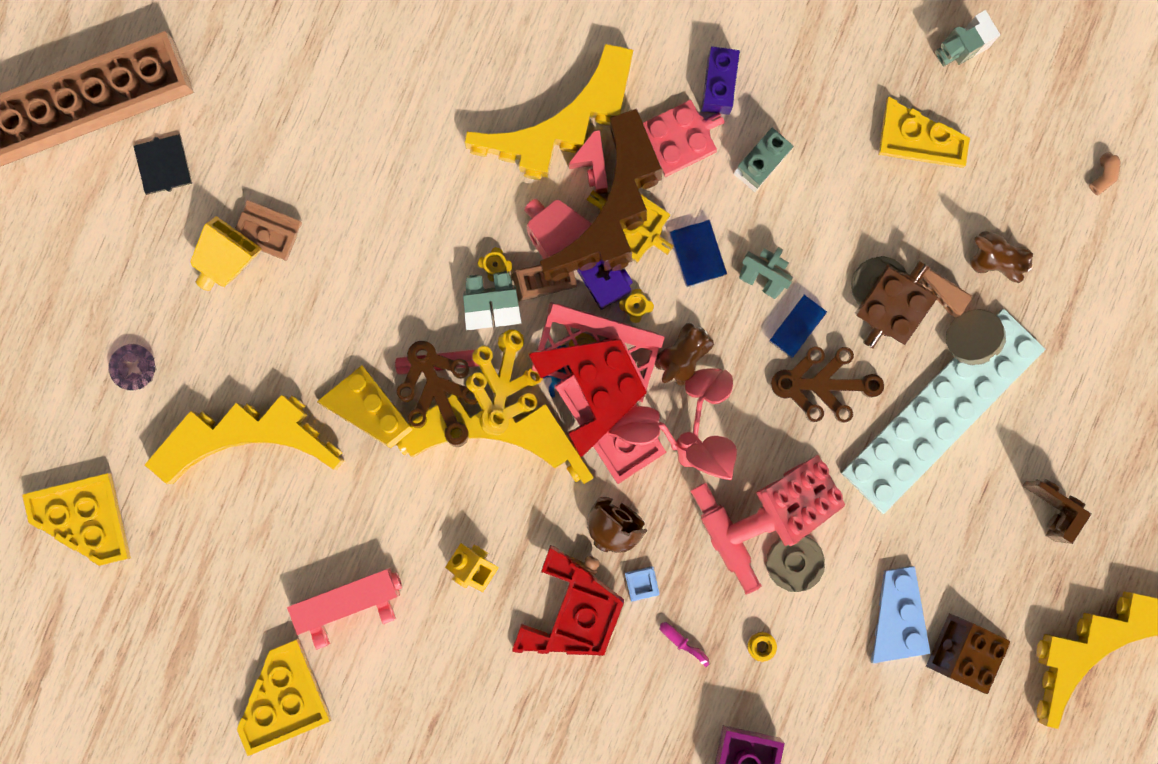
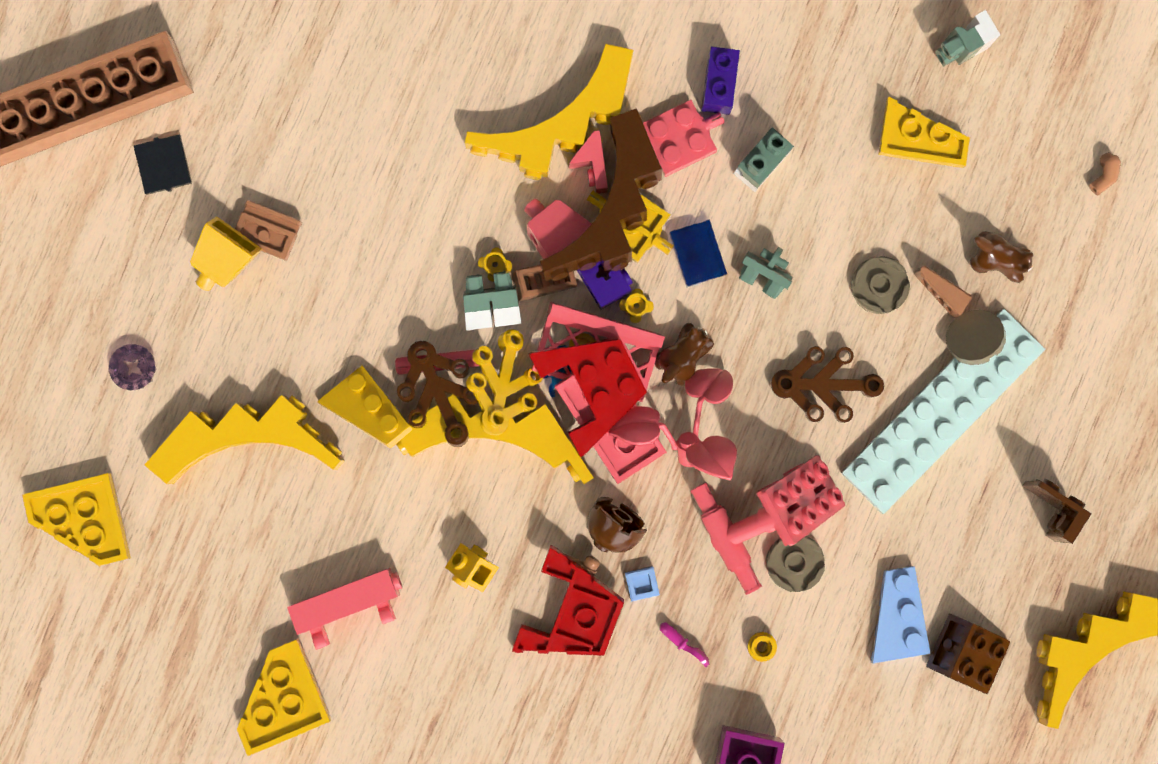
clear blue plate [769,294,827,359] -> none
reddish brown plate [855,260,938,349] -> none

